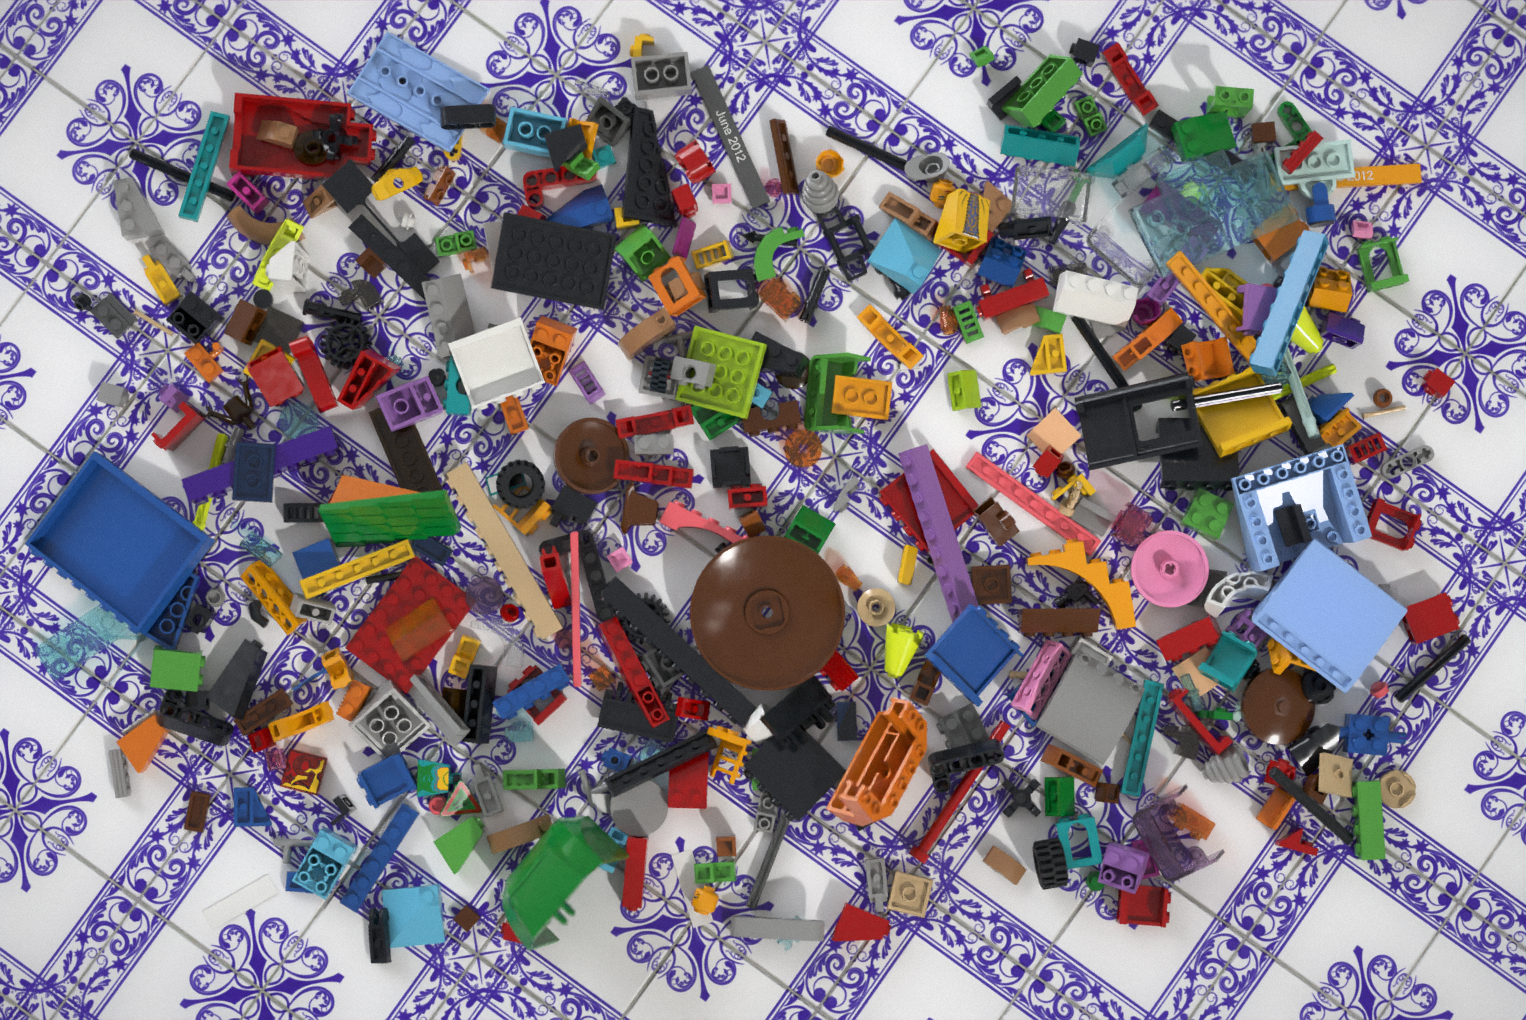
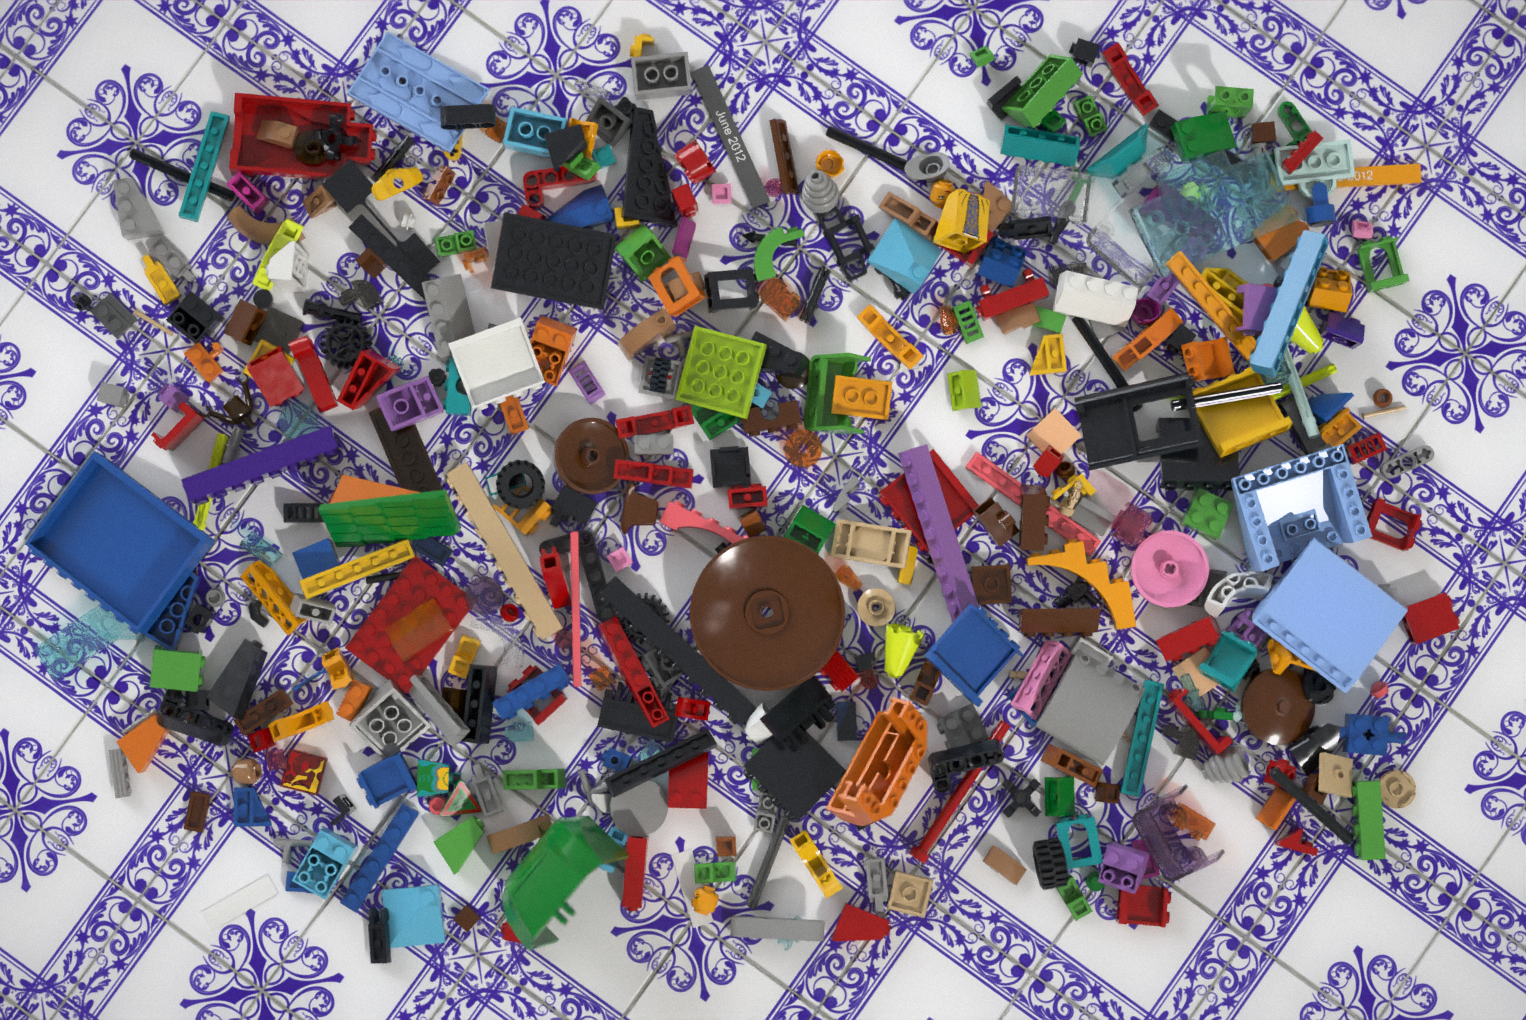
dark blue tile [232,442,276,503] -> none
light grey brick [670,356,716,390] -> none
yellow slope [691,240,734,270] -> none
light orange plate [707,725,751,785] -> none
black panel [1274,504,1312,547] -> none
black axle [1394,634,1471,703] -> none
red brick [1421,368,1456,399] -> none
none -> medium nougat head [231,759,262,784]
none -> yellow arch [789,830,843,899]
none -> tan slope [830,519,912,569]
none -> leg [854,652,878,689]
none -> reddish brown wedge [1019,484,1050,551]
none -> bright green slope [1057,875,1092,921]

